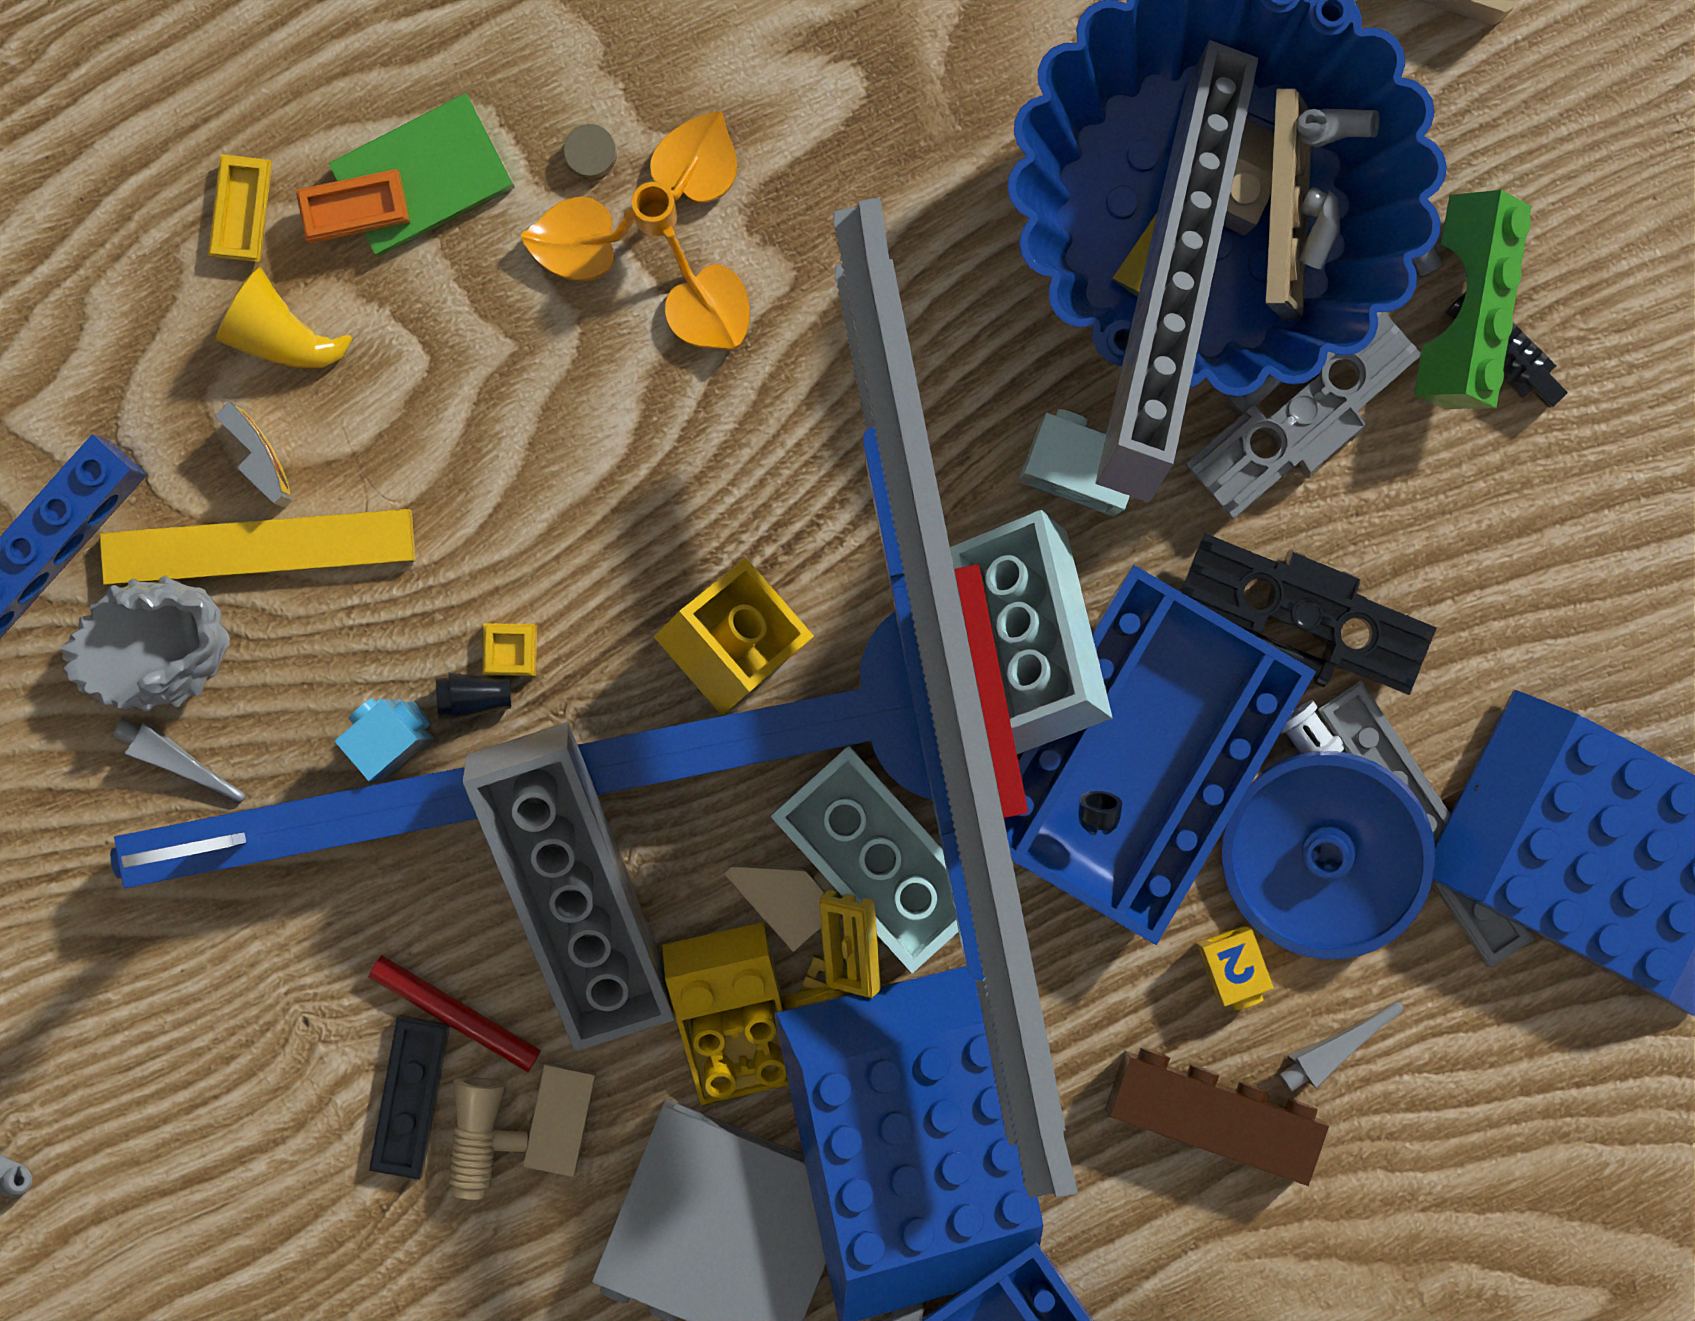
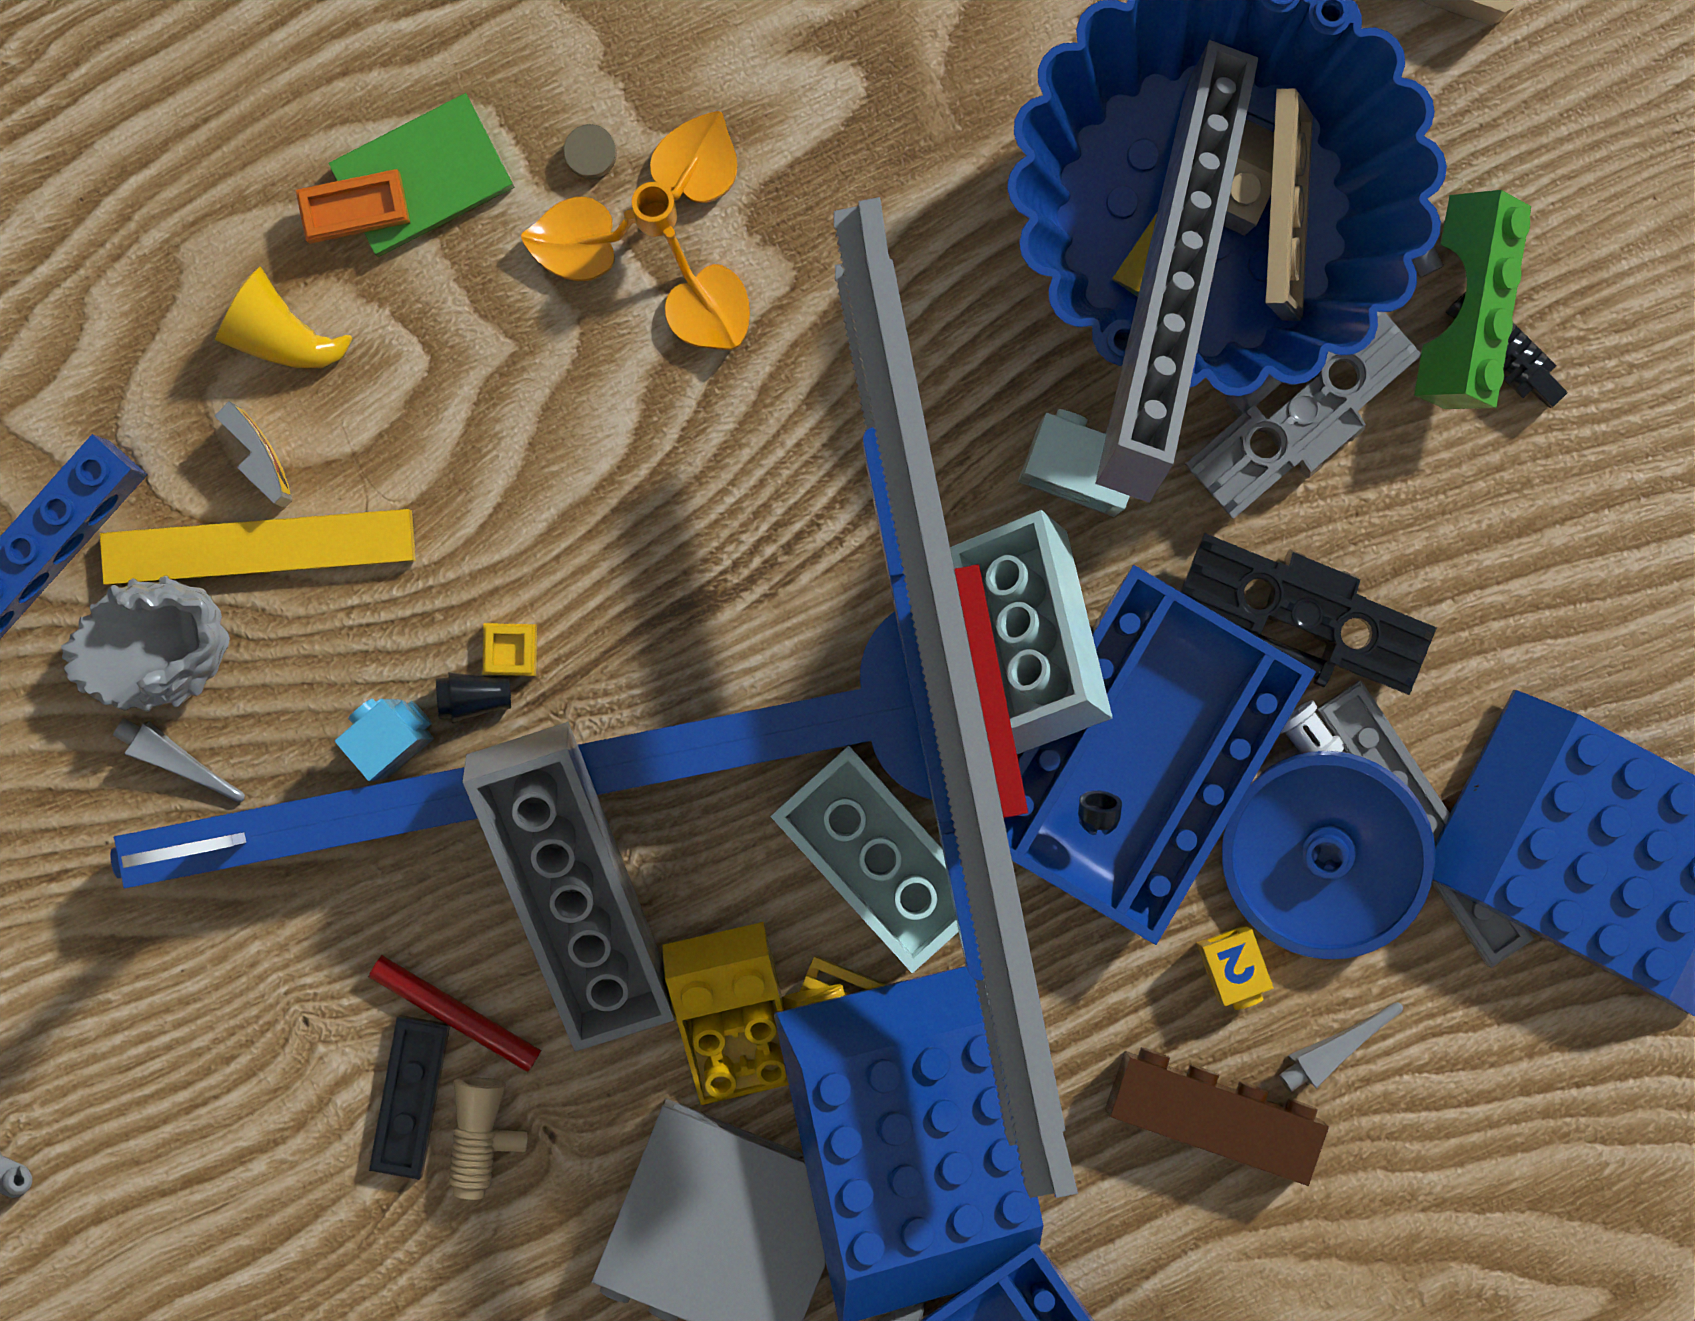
yellow tile [208,154,272,263] -> none
tan tile [523,1062,597,1177] -> none
yellow brick [653,557,814,716] -> none
tan slope [724,864,840,952] -> none
yellow tile [819,890,881,999] -> none
light grey arm [1297,109,1380,148] -> none
light grey arm [1298,187,1340,269] -> none

